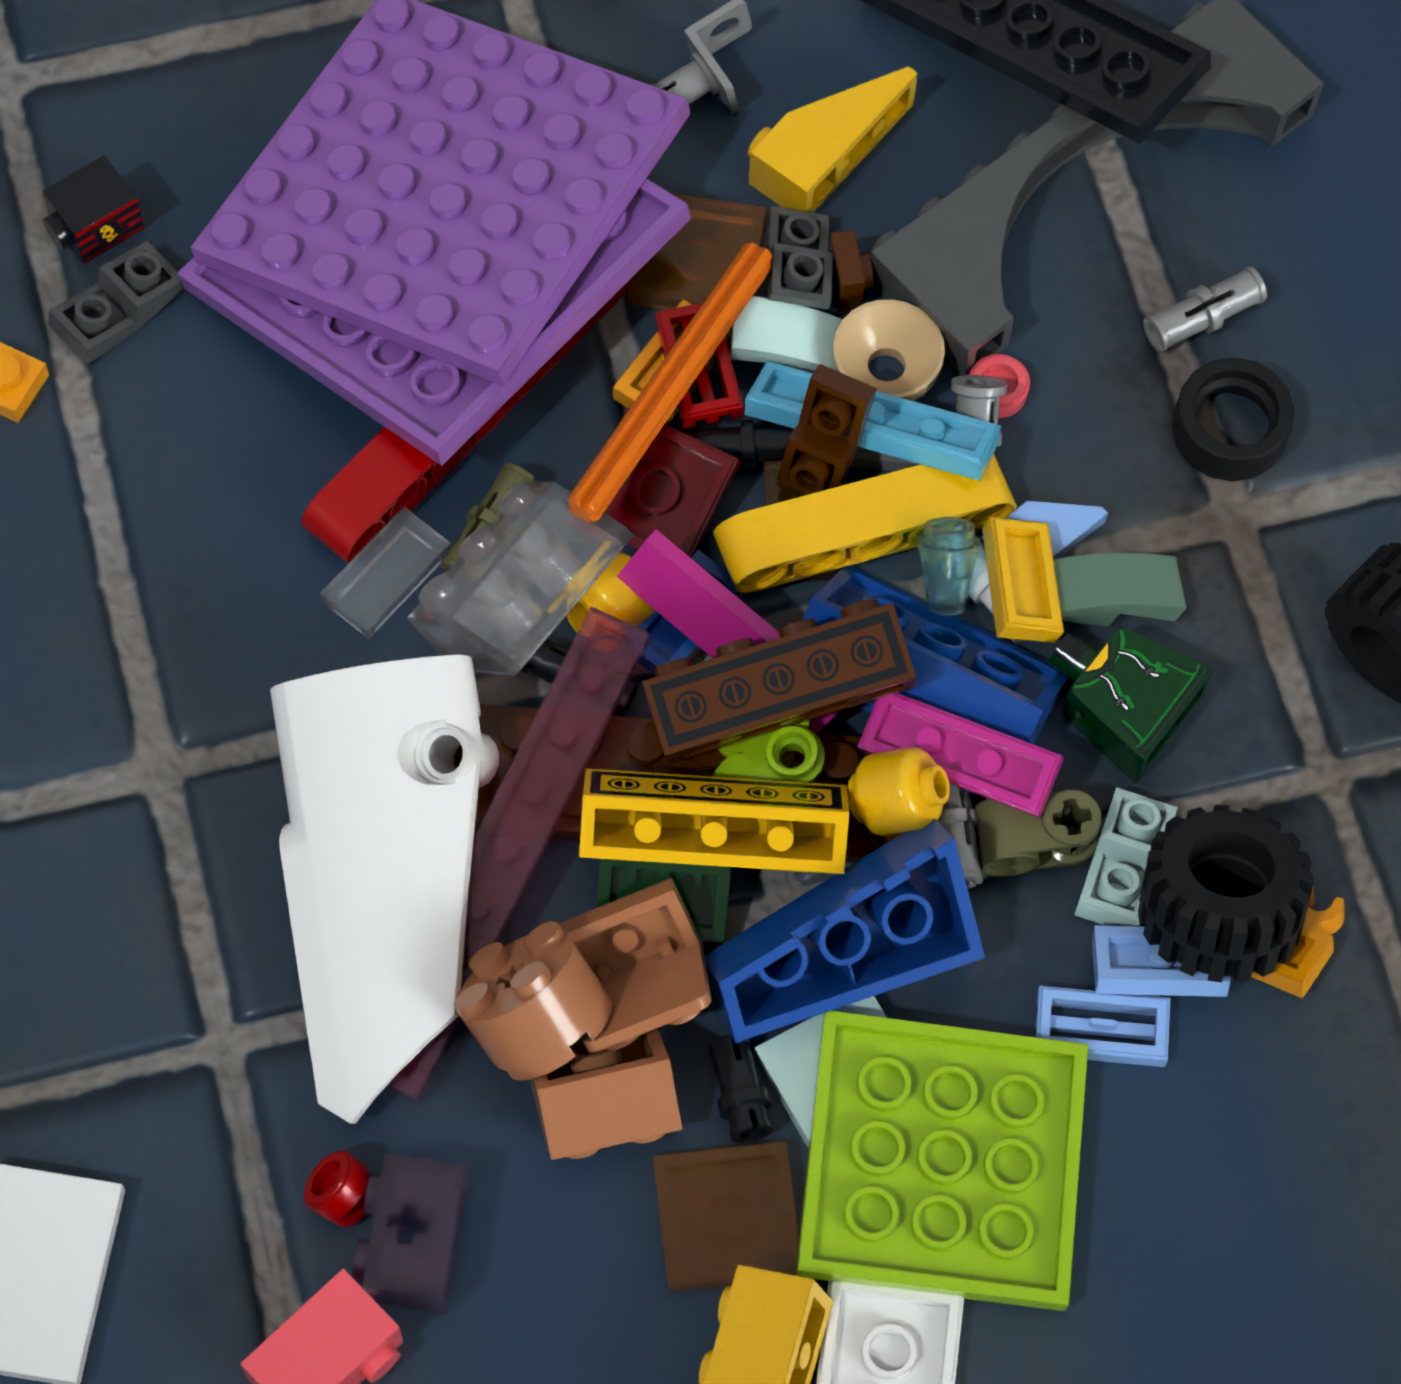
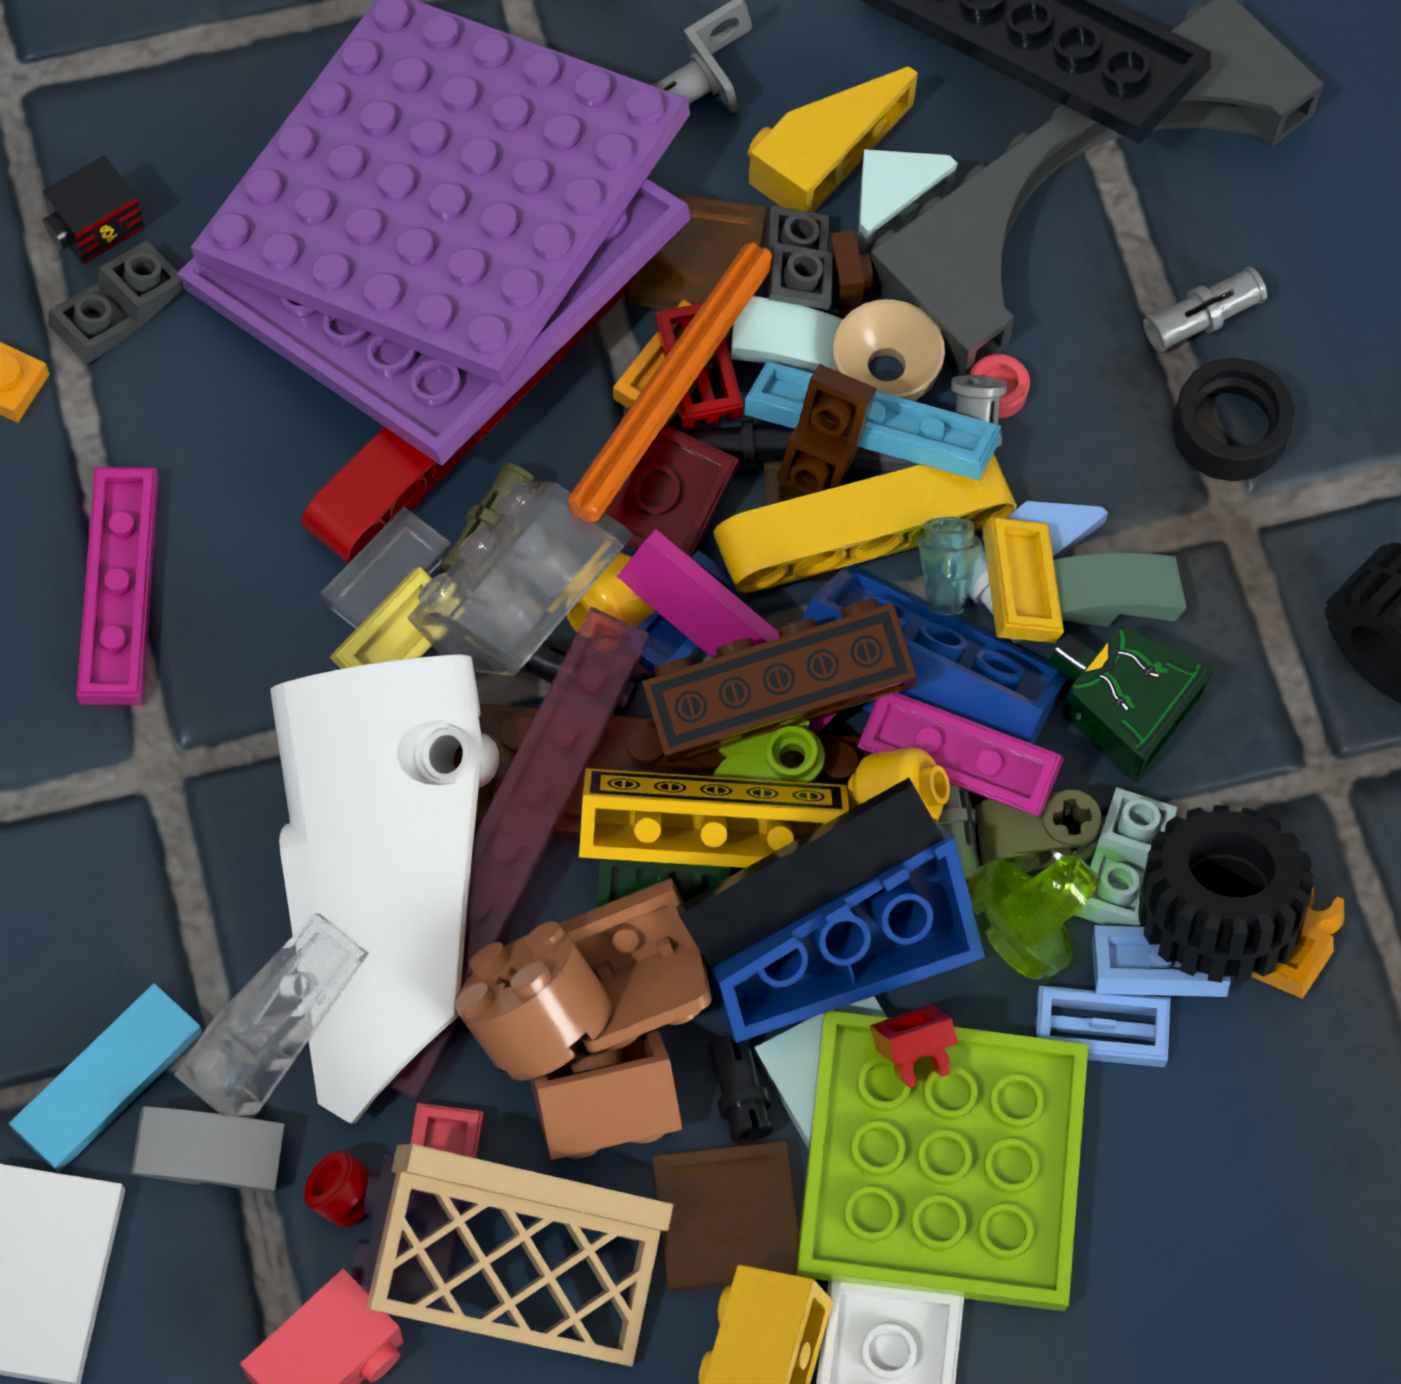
none -> medium azure tile [9,983,203,1173]
none -> dark pink tile [76,467,159,705]
none -> light grey slope [131,1106,284,1193]
none -> clear slope [174,913,369,1116]
none -> light yellow tile [330,567,464,669]
none -> tan fence [366,1144,673,1367]
none -> coral tile [410,1103,484,1159]
none -> black tile [676,777,944,968]
none -> light aqua slope [857,149,957,257]
none -> red tile [869,1005,958,1088]
none -> clear neon green tile [968,855,1098,980]

